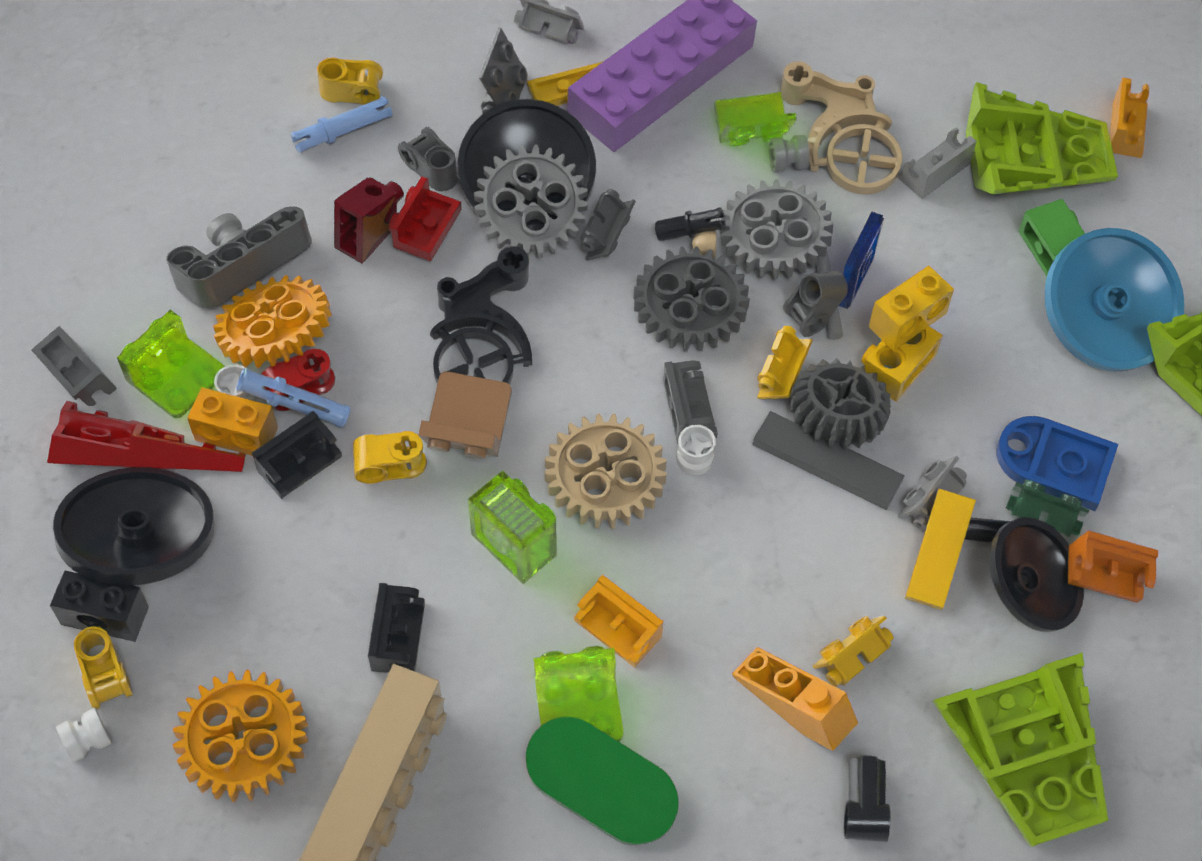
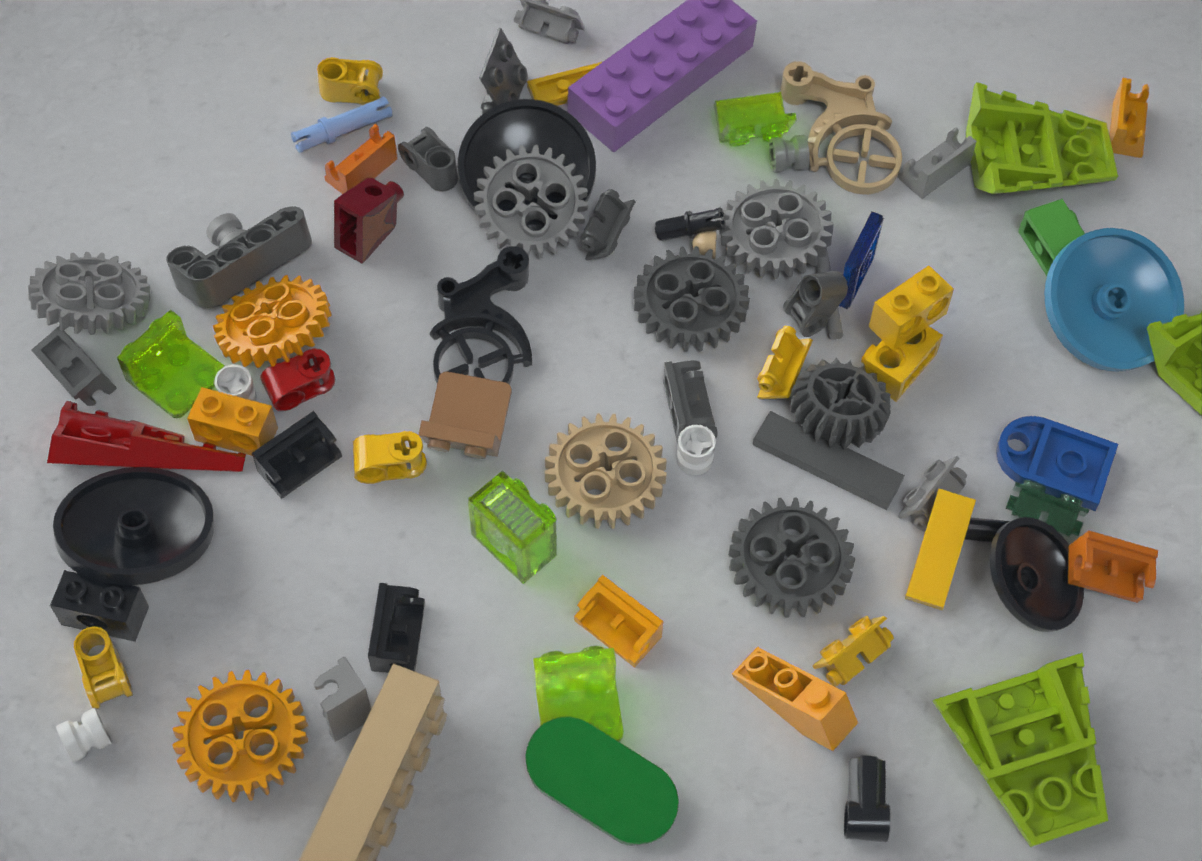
light blue pin [236,368,350,428] -> none
red bracket [389,176,462,261] -> none
none -> light grey gear [28,252,150,335]
none -> light grey hinge [314,656,371,742]
none -> orange hinge [324,124,398,194]
none -> dark grey gear [728,497,855,618]

